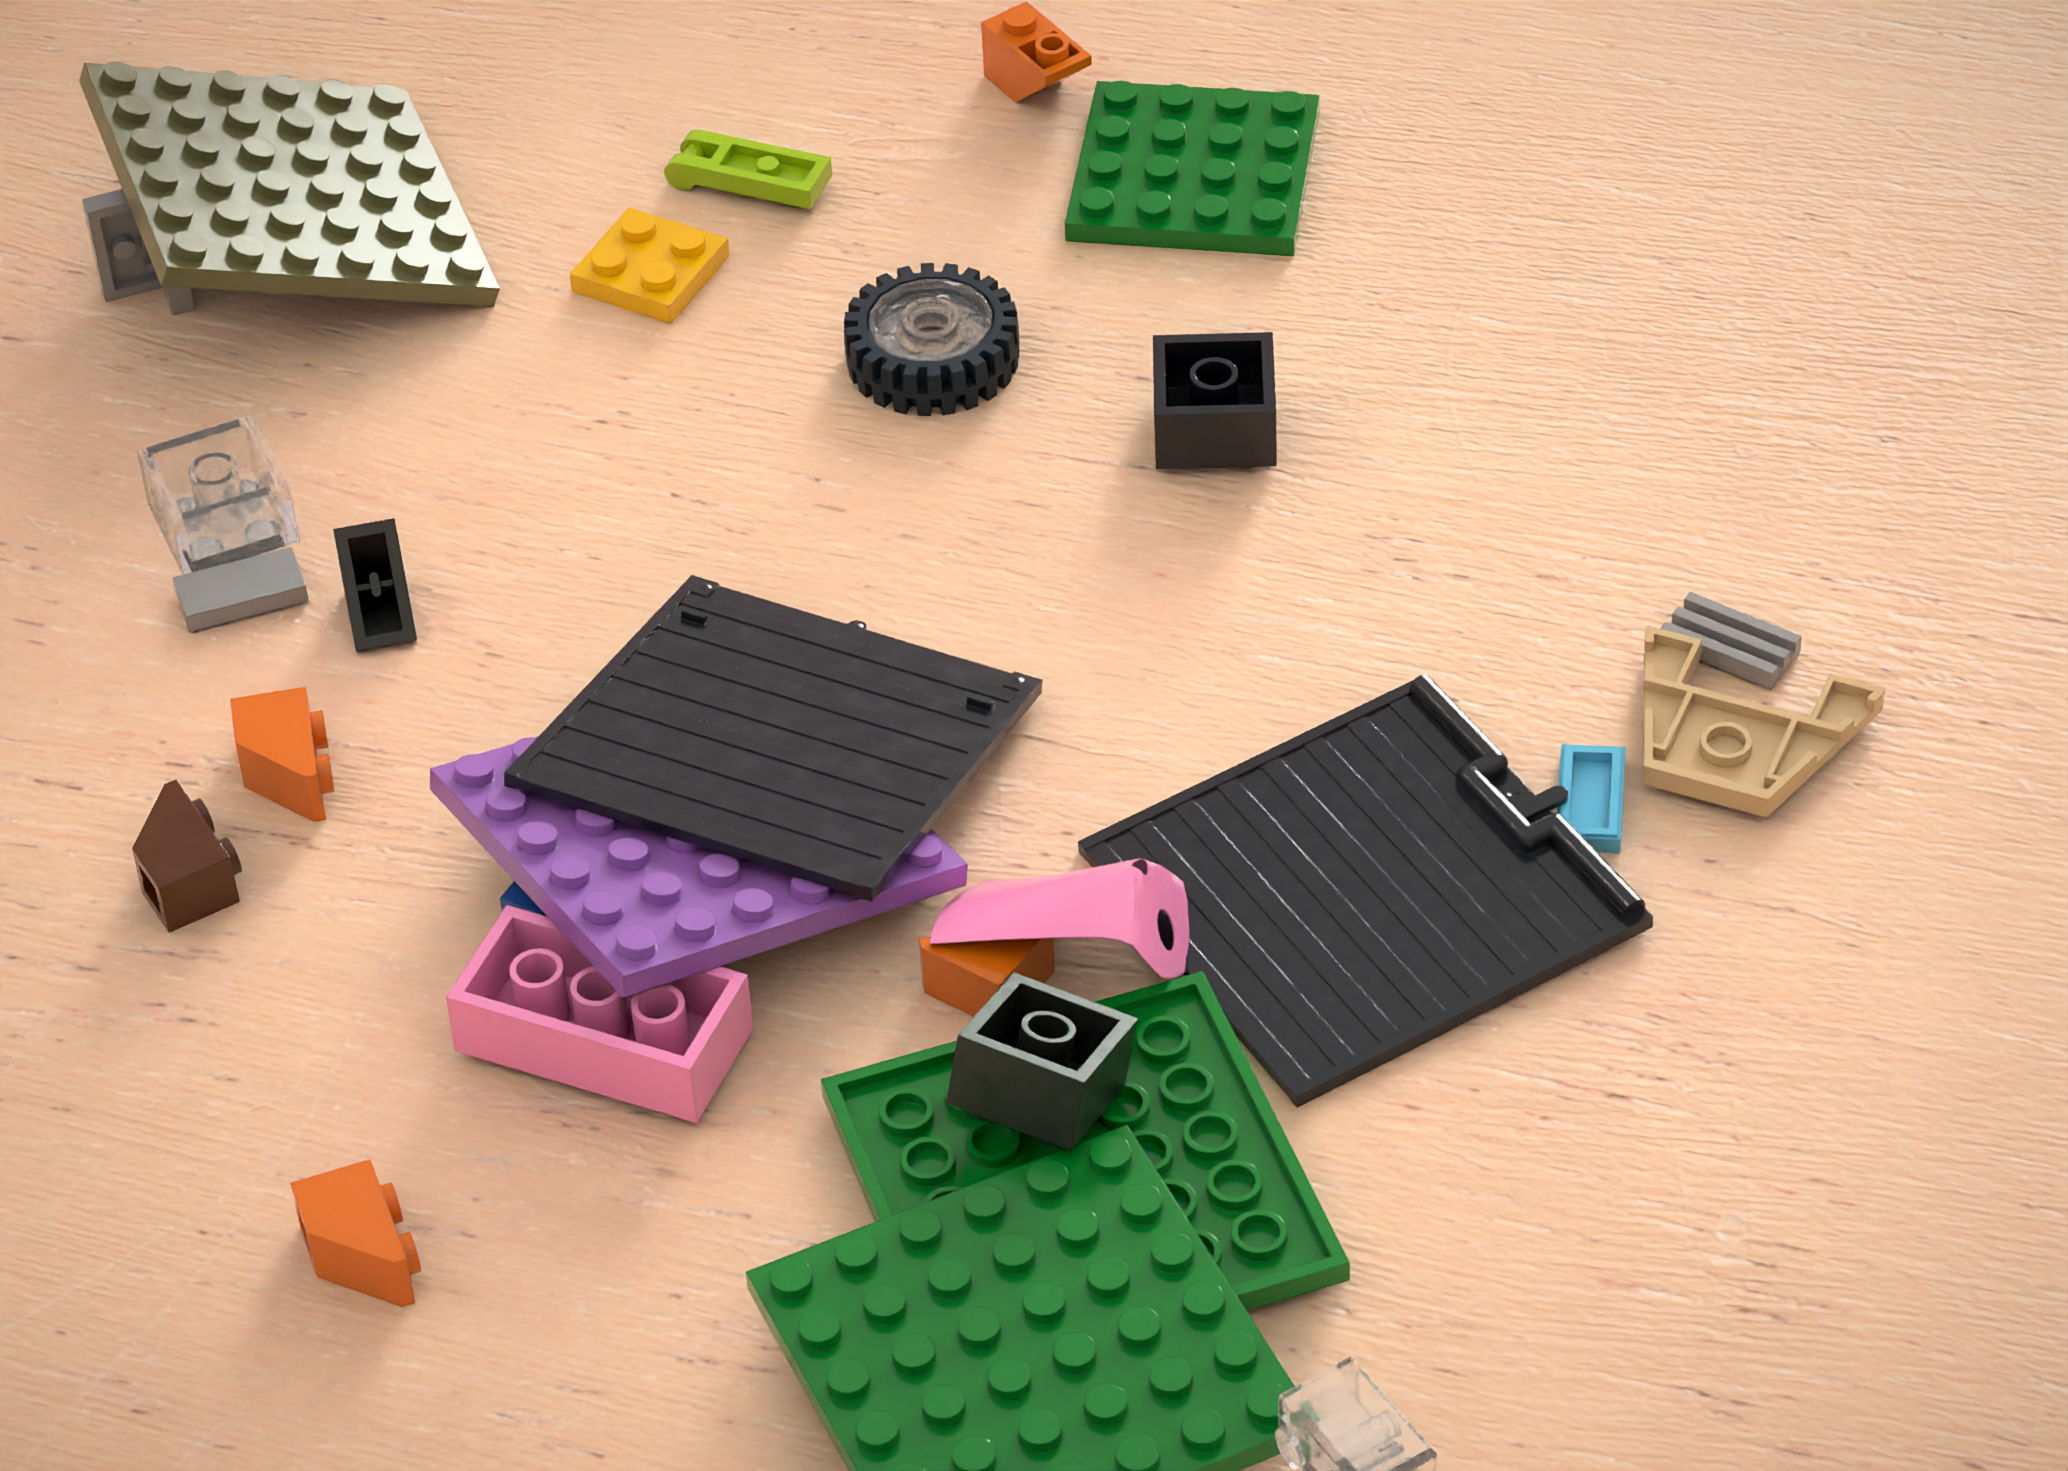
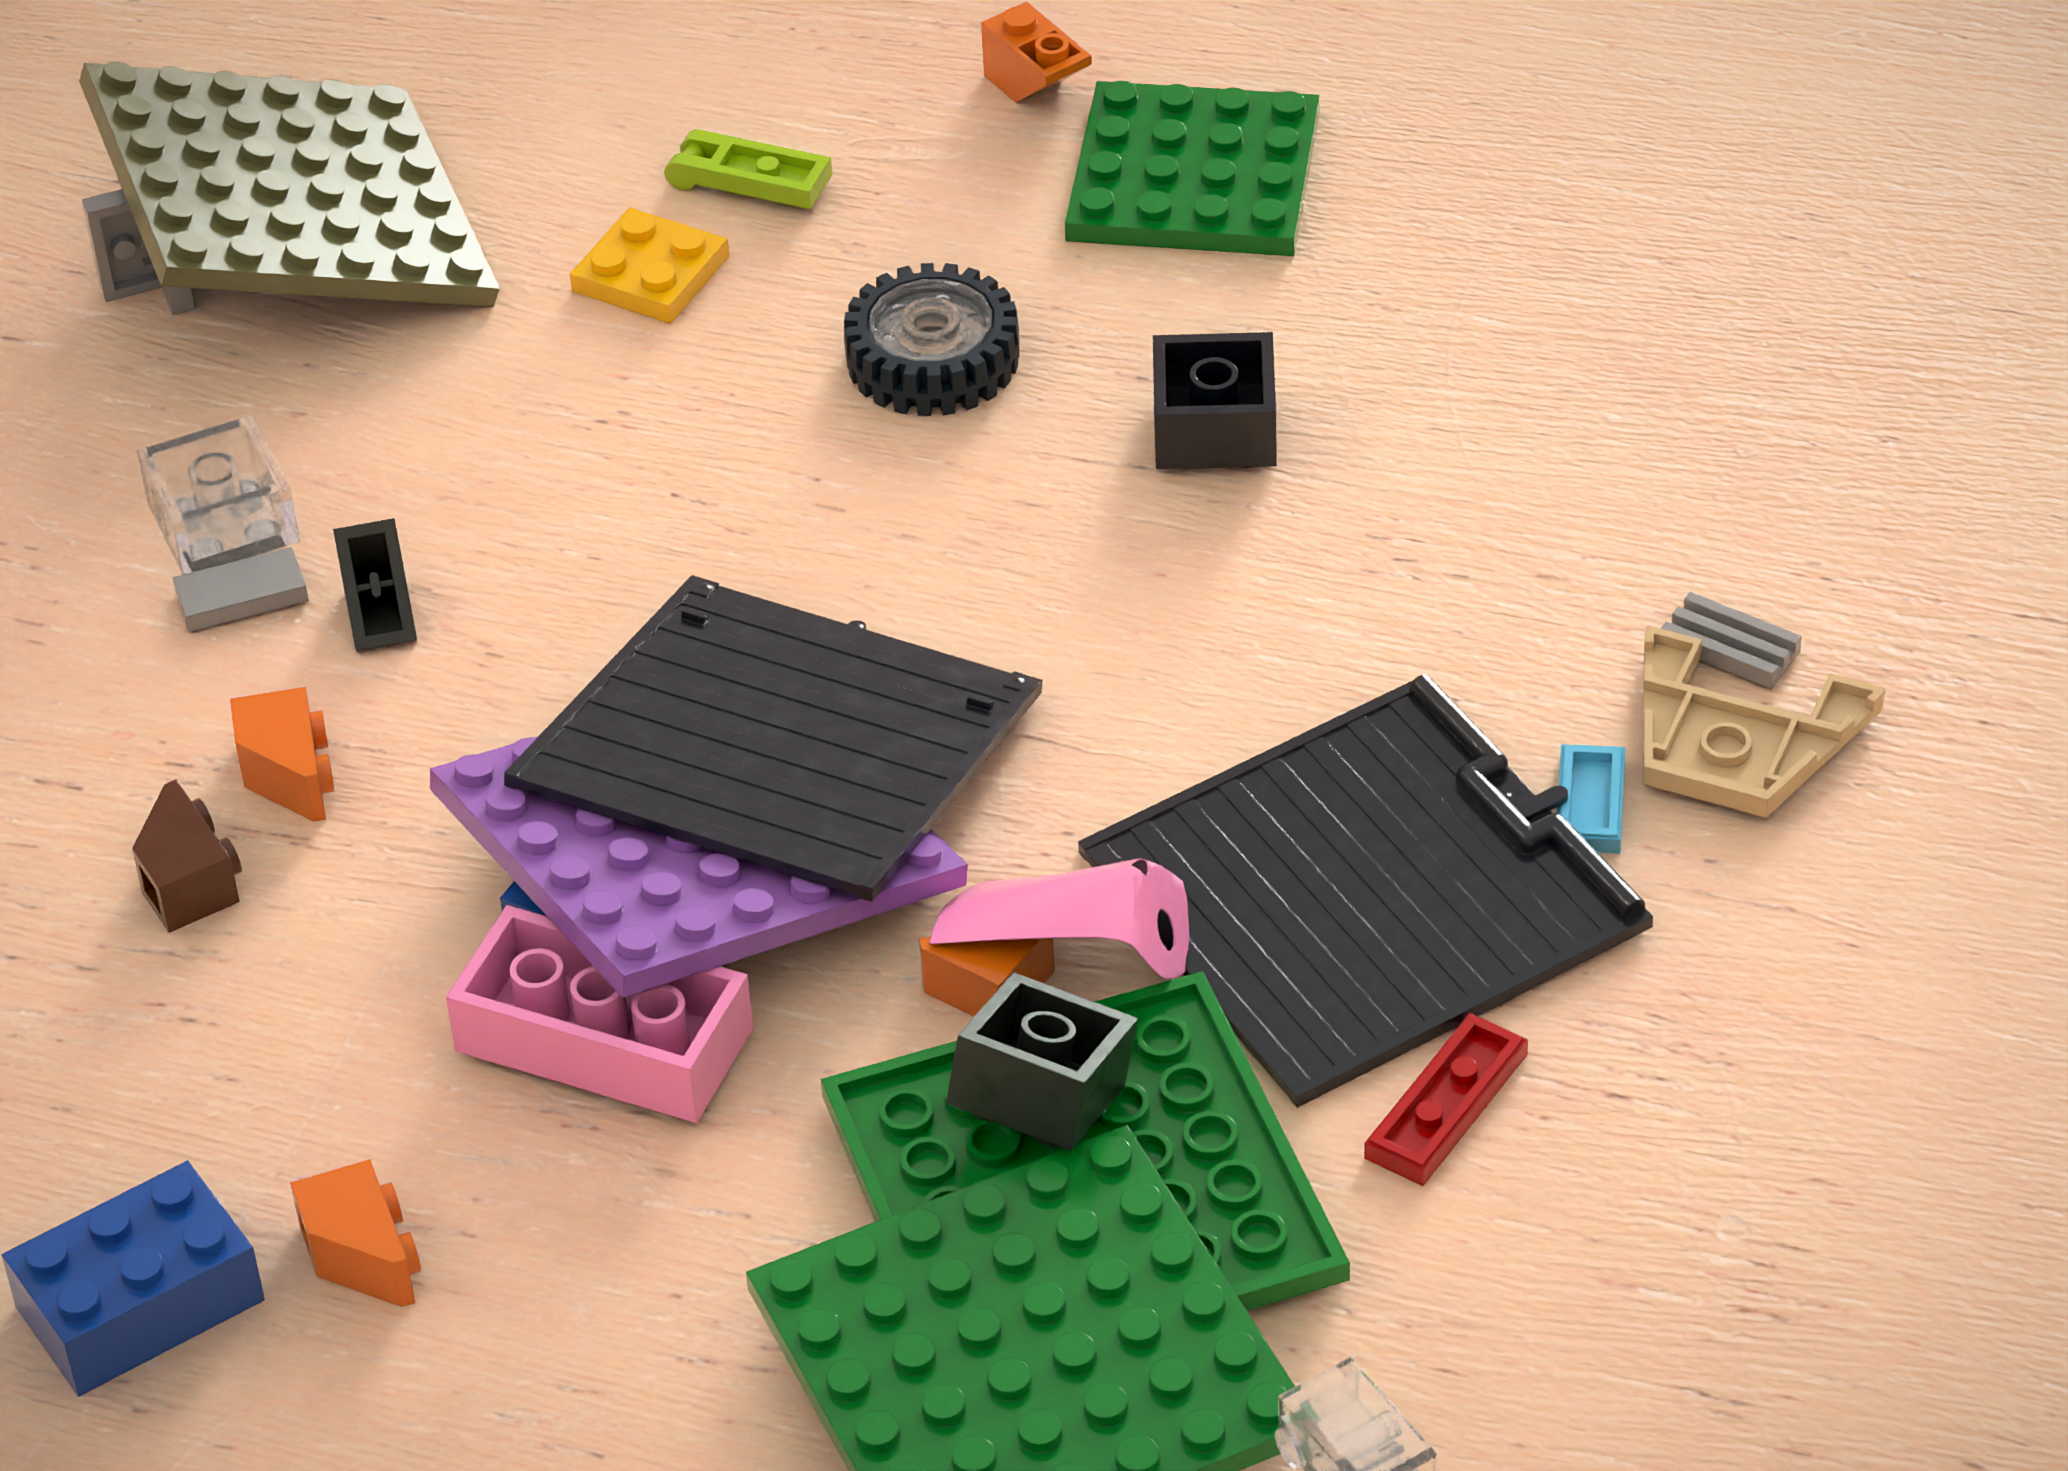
none -> blue brick [1,1160,265,1397]
none -> red tile [1364,1013,1528,1186]

